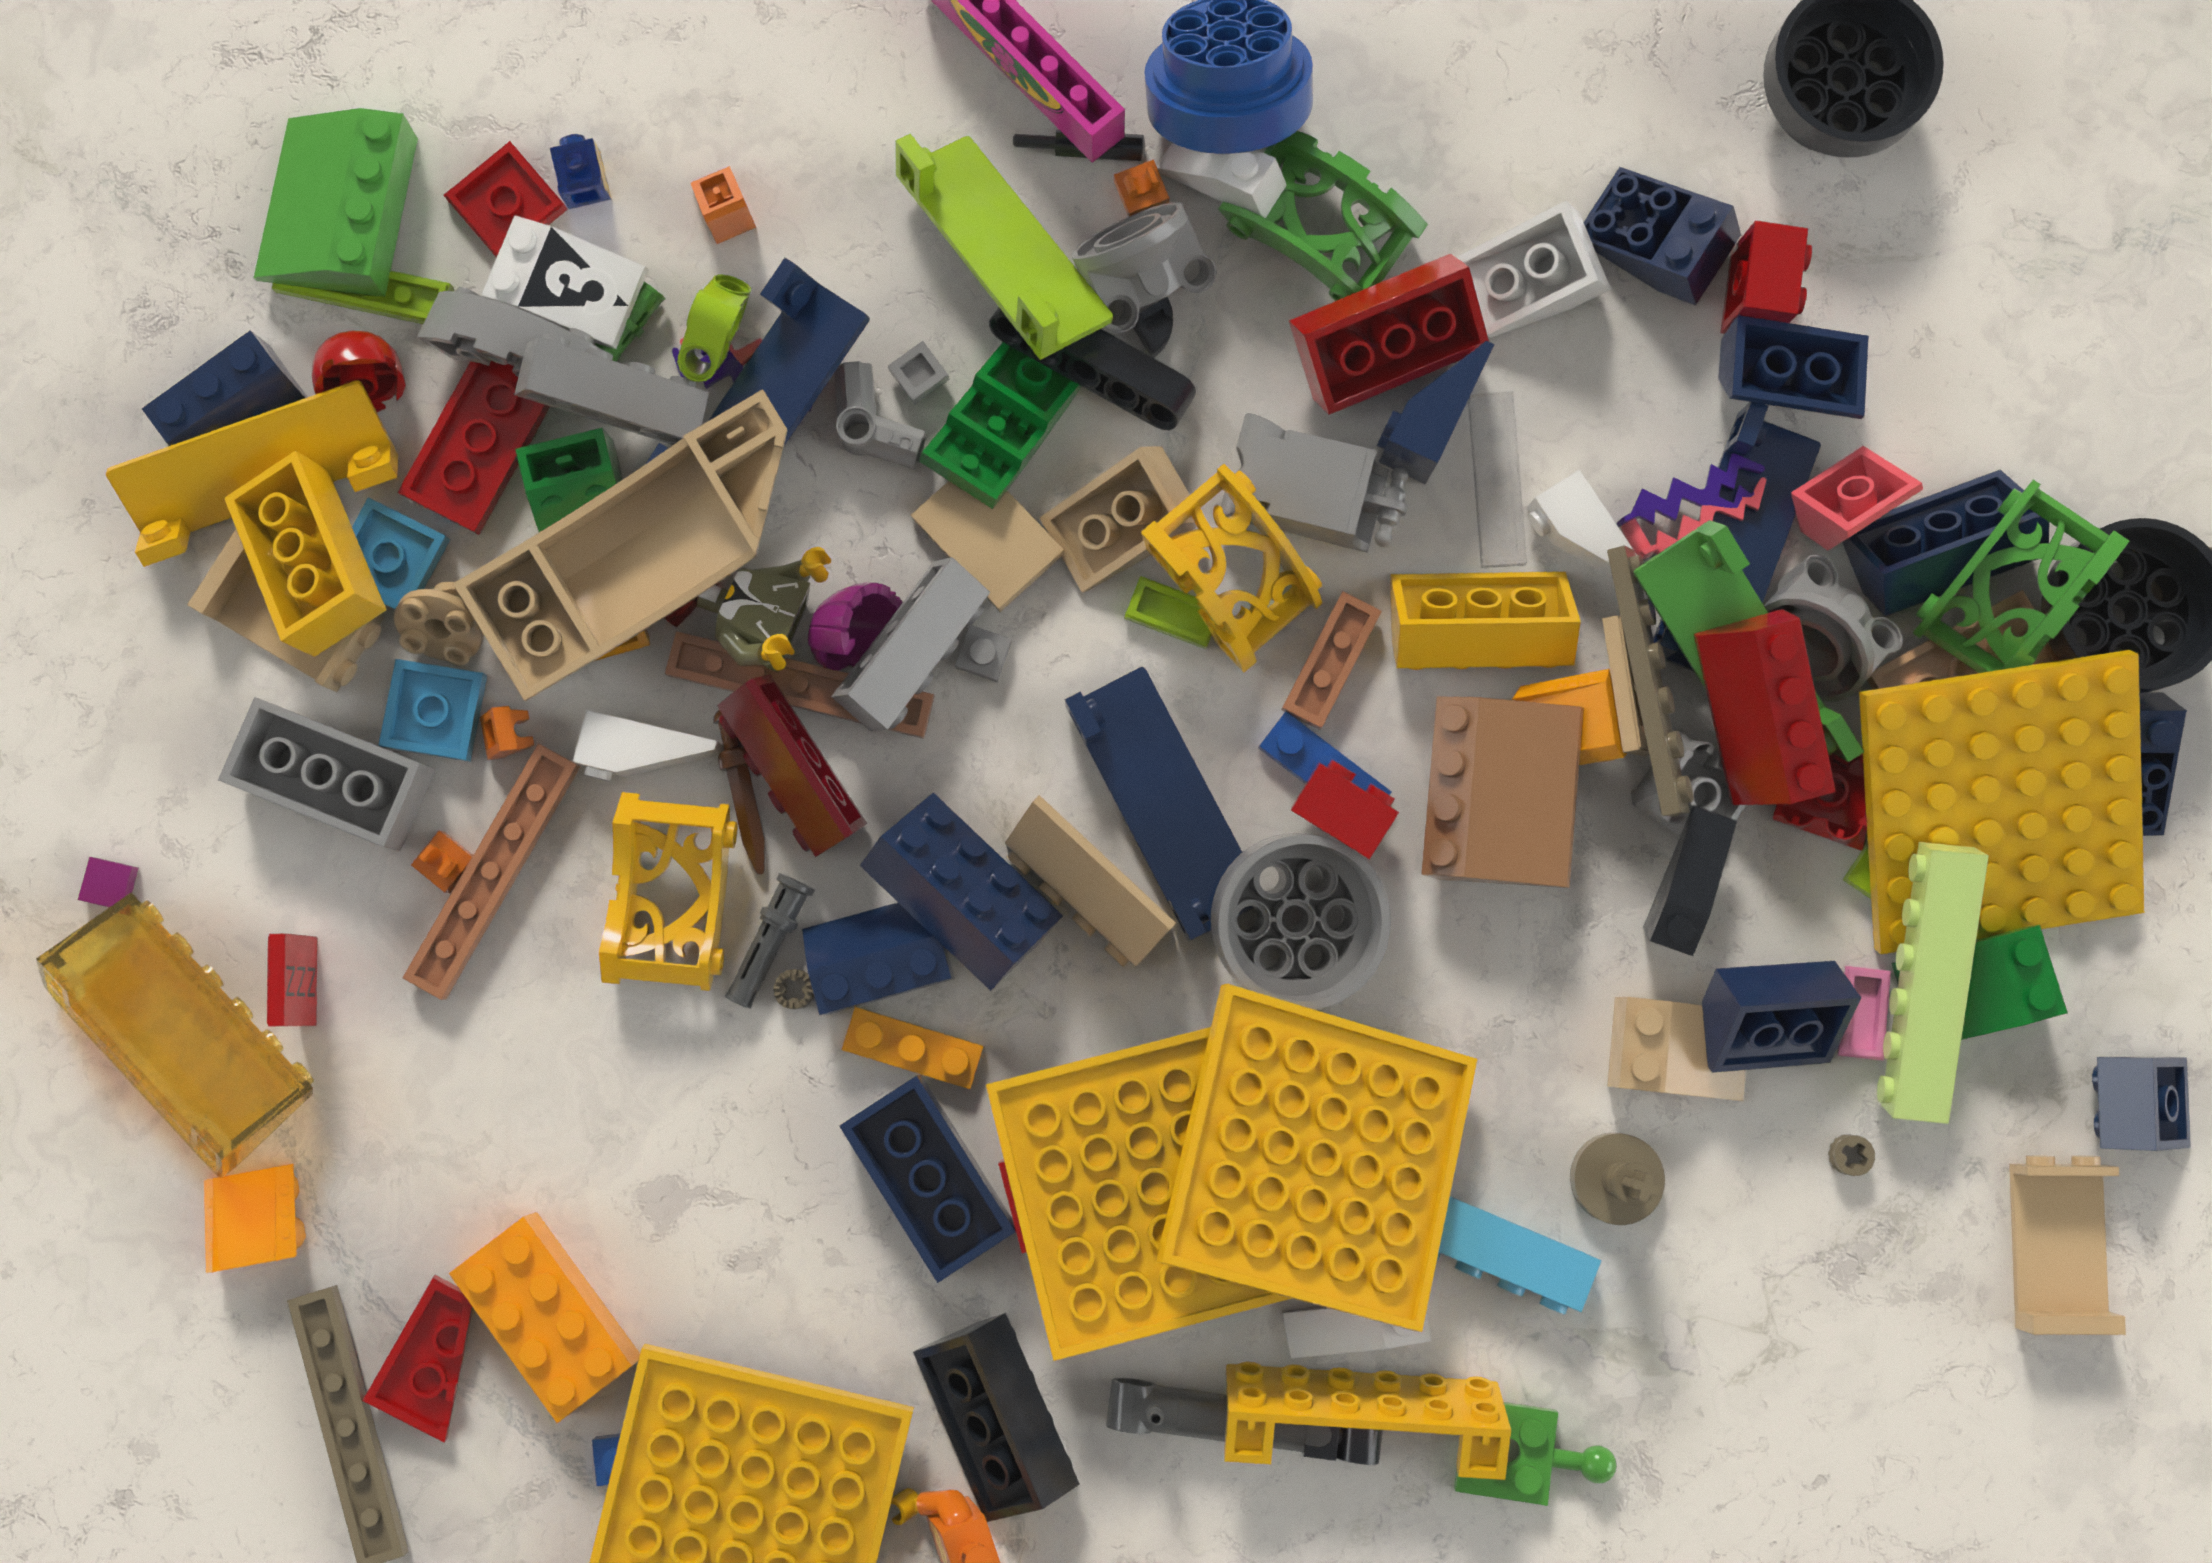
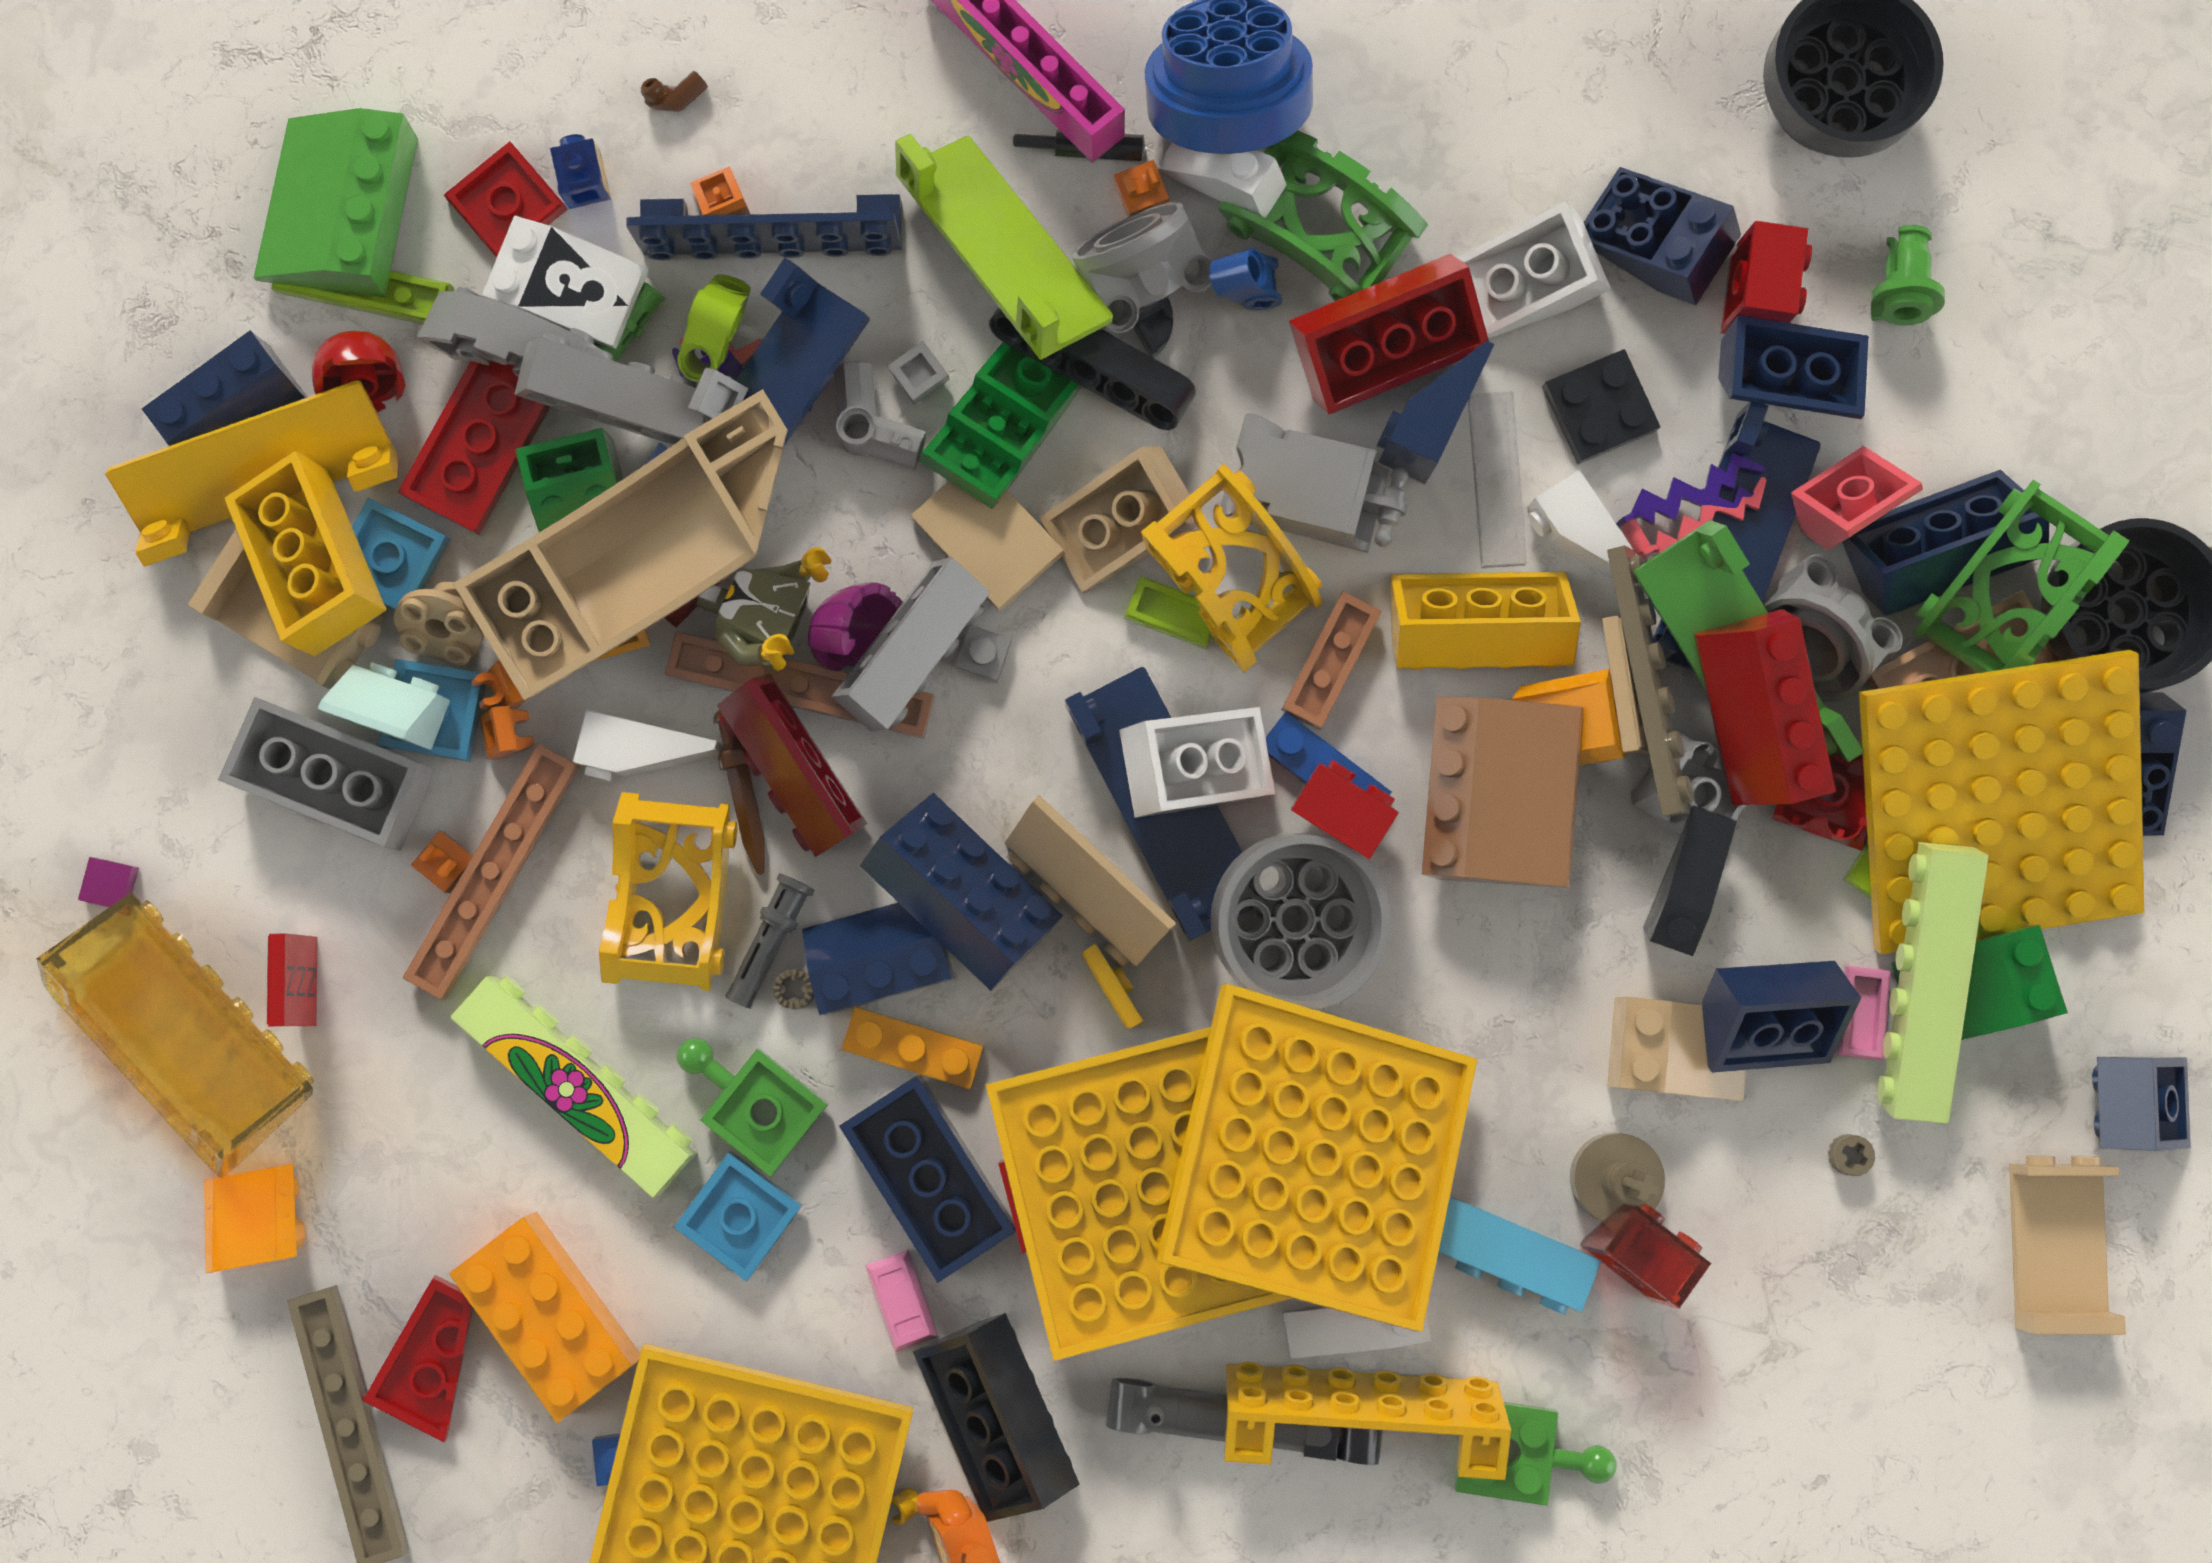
none -> light aqua slope [318,662,450,750]
none -> brick [450,975,697,1198]
none -> orange tile [471,660,525,709]
none -> dark blue bracket [626,194,902,261]
none -> reddish brown arm [641,70,708,112]
none -> dark azure plate [674,1152,803,1282]
none -> bright green plate [677,1038,829,1177]
none -> light grey plate [688,367,748,420]
none -> bright pink tile [866,1250,939,1352]
none -> yellow plate [1082,944,1143,1029]
none -> white slope [1119,707,1275,818]
none -> blue piece [1209,248,1282,310]
none -> black plate [1542,349,1661,465]
none -> clear red slope [1580,1203,1712,1309]
none -> bright green piece [1871,225,1945,326]

